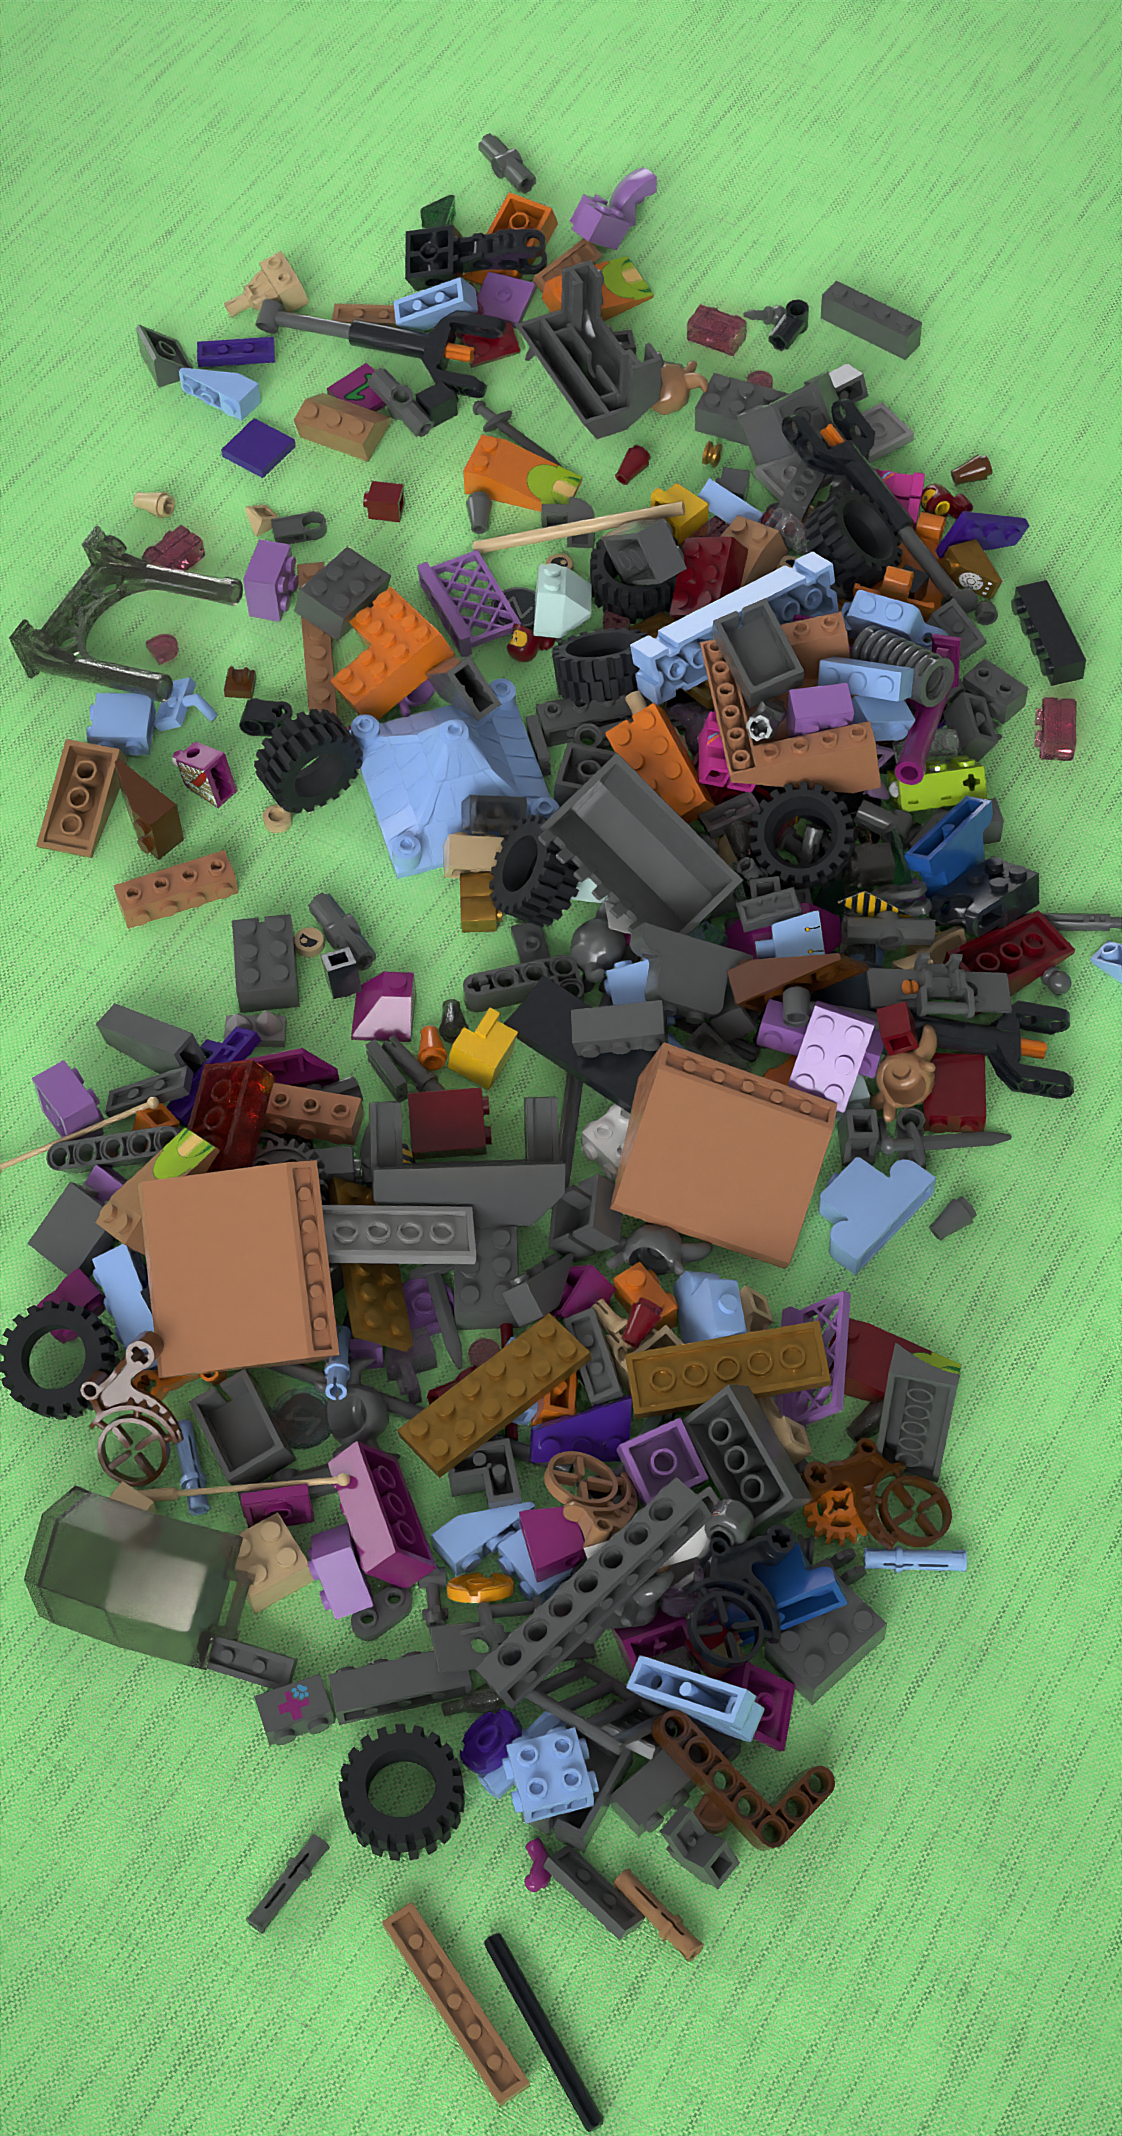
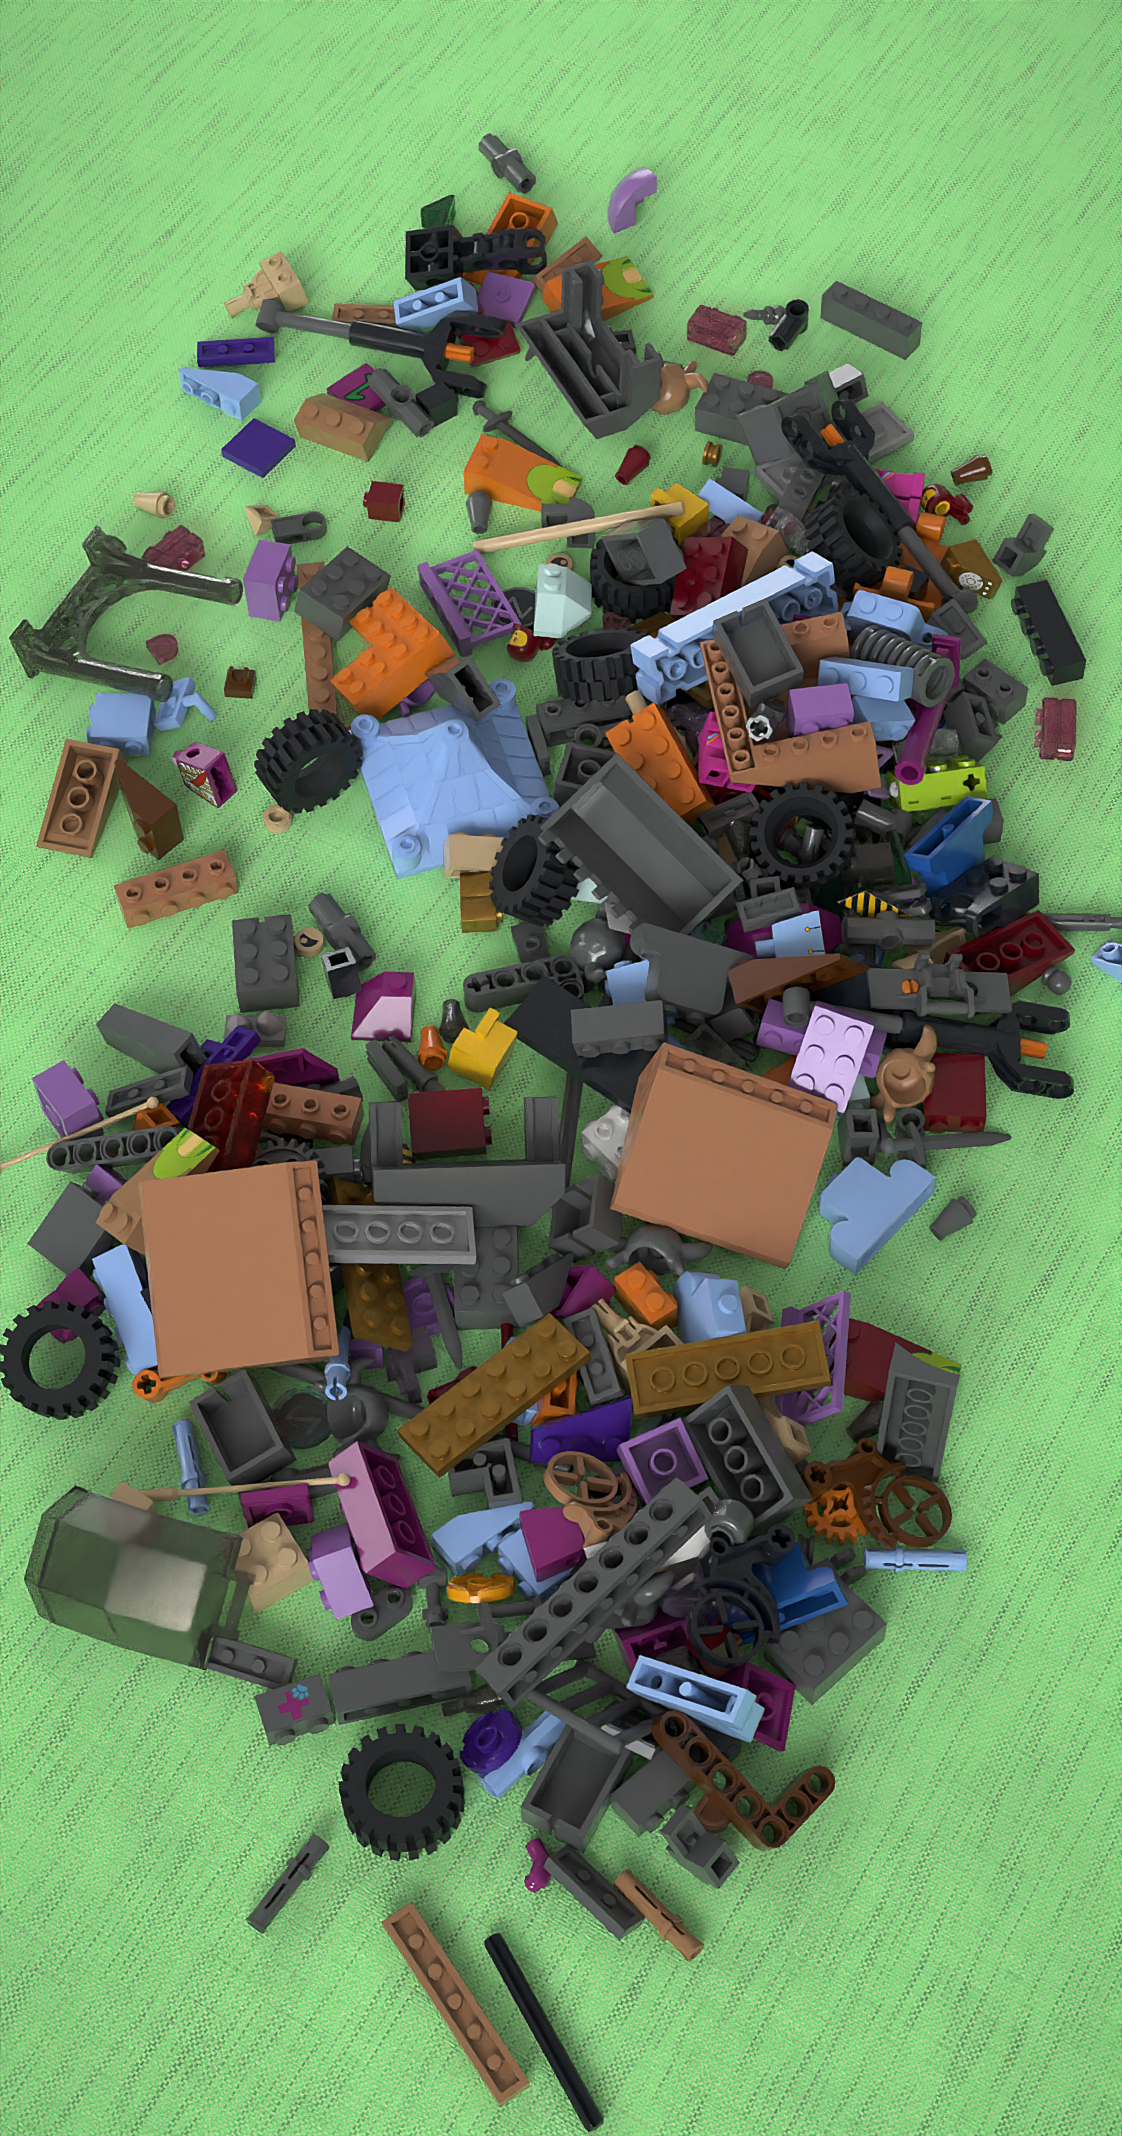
reddish brown piece [81,1331,184,1487] -> none
dark grey slope [136,325,193,388] -> none
black piece [239,698,293,737] -> none
clear smoke brick [461,795,527,837] -> none
clear pink tile [468,1338,500,1367] -> none
light blue brick [502,1727,599,1824] -> none
medium lavender brick [570,194,631,250] -> none
dark red cone [621,1297,663,1348] -> none
dark red brick [876,1001,919,1056] -> none
dark purple wing [935,511,1030,558] -> none
dark grey hinge [975,600,998,625] -> none
none -> dark grey brick [992,514,1055,576]

